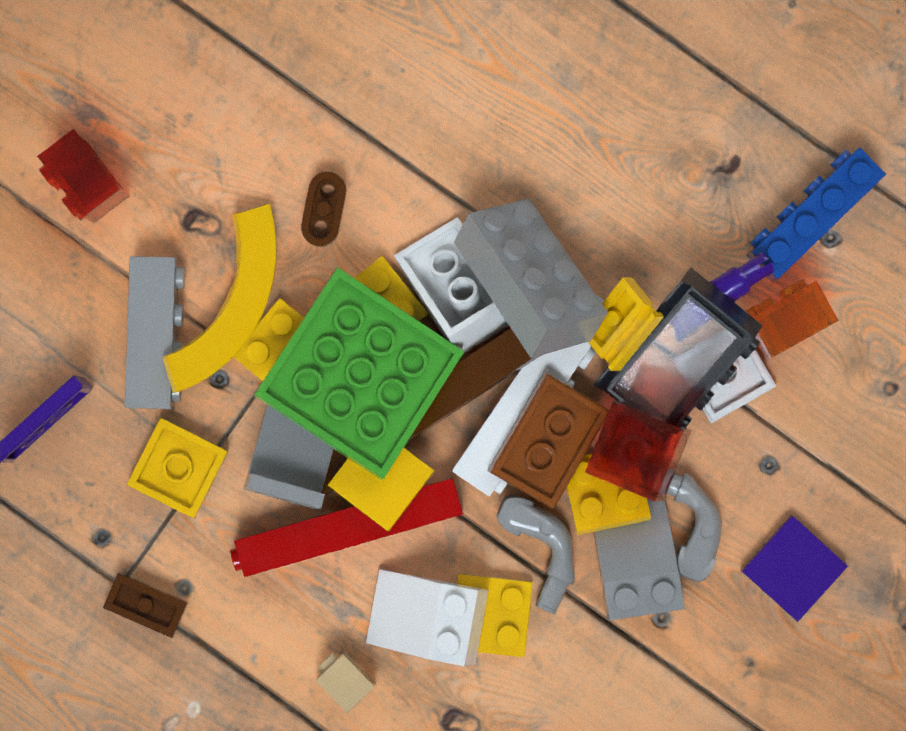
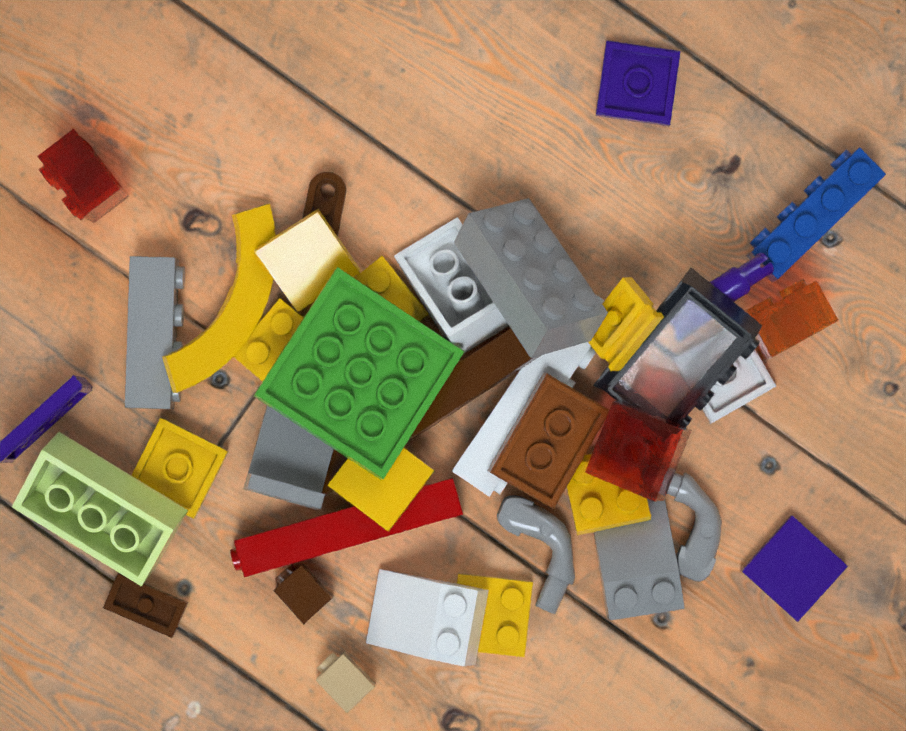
none -> yellowish green brick [12,432,188,586]
none -> tile [255,209,360,312]
none -> reddish brown brick [273,563,333,624]
none -> dark purple tile [595,41,681,126]

